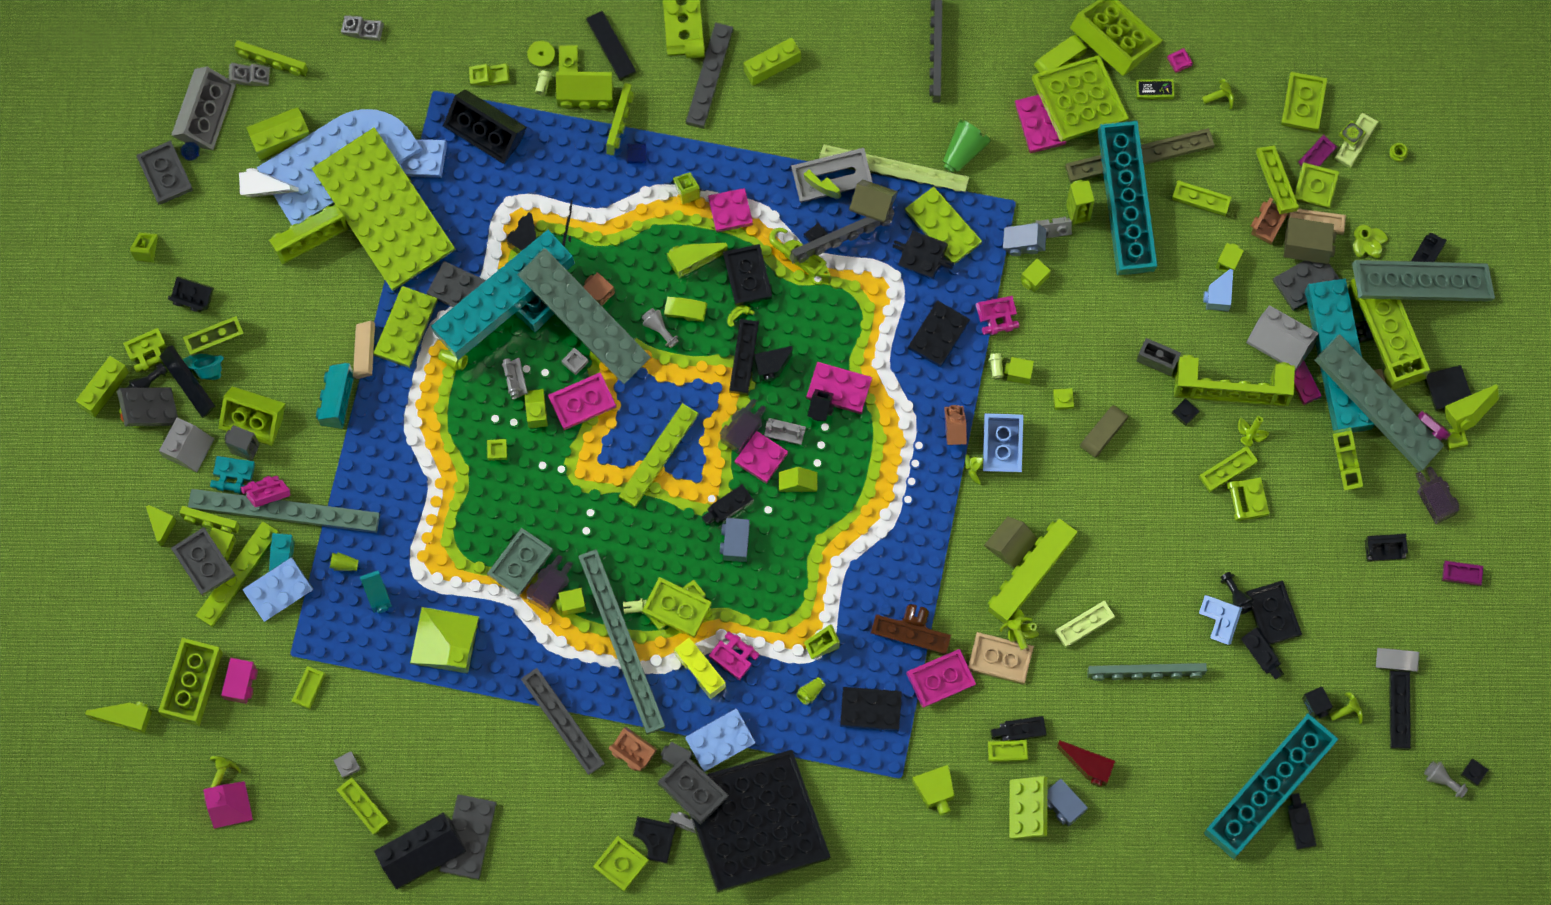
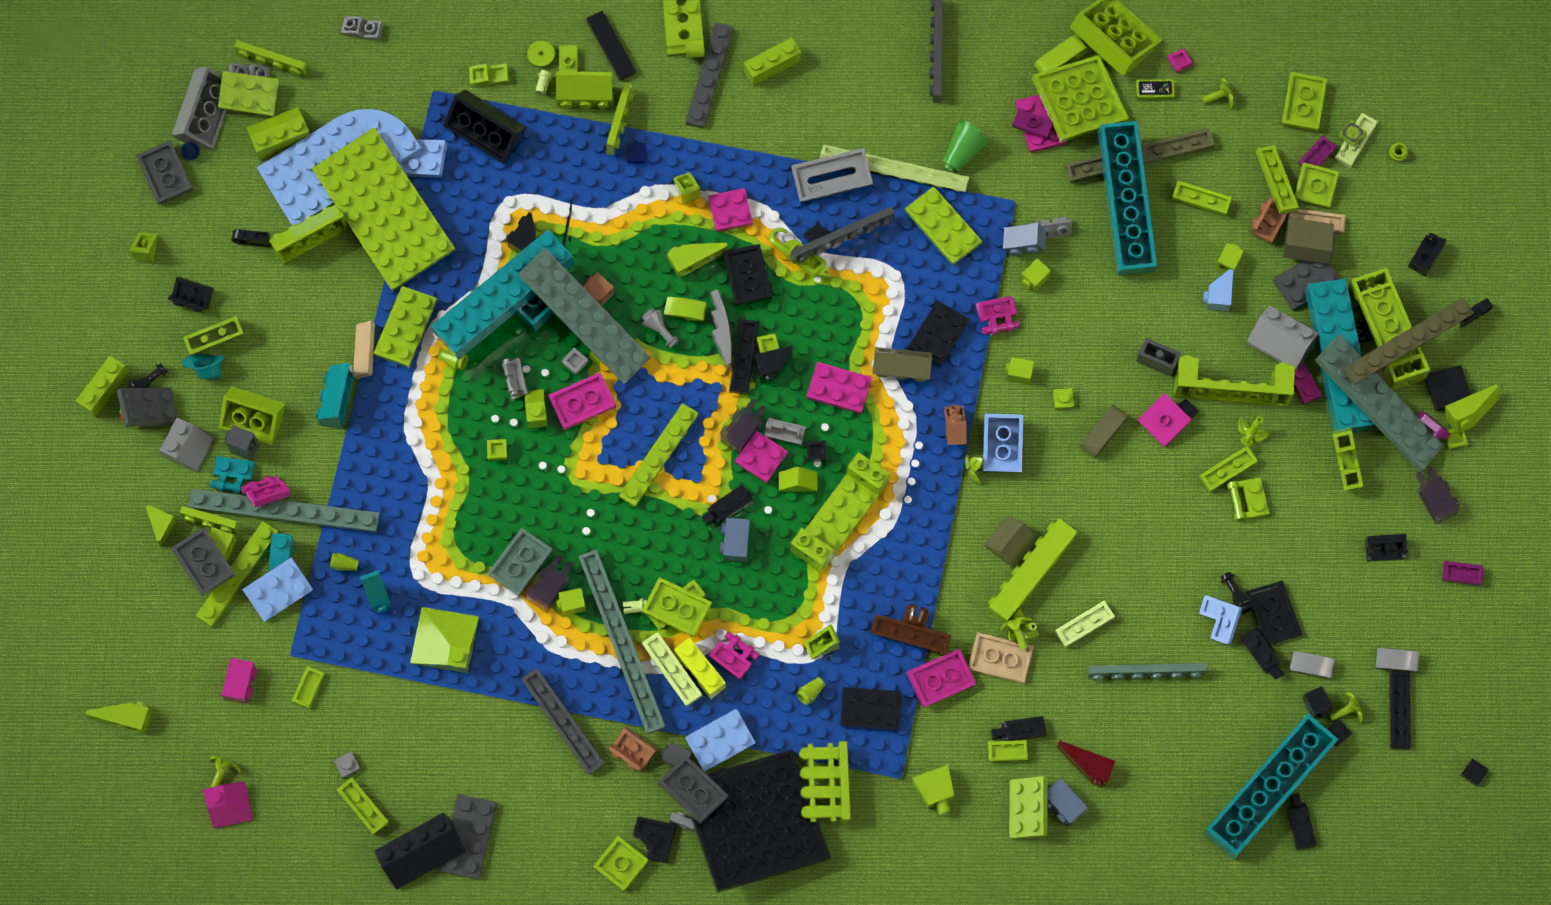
lime plate [123,328,166,373] -> none
lime brick [158,638,223,727] -> none
black tile [159,345,215,418] -> none
white slope [239,168,299,197] -> none
dark grey plate [427,261,486,307] -> none
lime piece [727,305,755,327] -> none
lime slope [804,169,841,199] -> none
black brick [807,389,835,422] -> none
olive slope [849,179,898,223] -> none
black plate [893,230,954,279] -> none
yellowish green pin [988,353,1004,378] -> none
lime brick [1066,180,1095,225] -> none
sand green plate [1352,260,1495,301] -> none
lime plate [1353,225,1388,259] -> none
light grey piece [1424,761,1468,798] -> none
none -> lime plate [218,71,279,116]
none -> black piece [231,229,271,247]
none -> yellowish green plate [642,632,702,707]
none -> light grey slope [711,289,732,370]
none -> lime plate [757,333,779,353]
none -> lime plate [790,452,890,573]
none -> lime fence [799,741,850,823]
none -> black plate [806,440,827,462]
none -> olive brick [873,347,932,382]
none -> magenta plate [1012,109,1053,140]
none -> dark pink plate [1138,393,1192,447]
none -> light grey slope [1290,651,1335,679]
none -> black plate [1327,719,1352,747]
none -> olive plate [1343,298,1474,385]
none -> black piece [1460,298,1494,328]

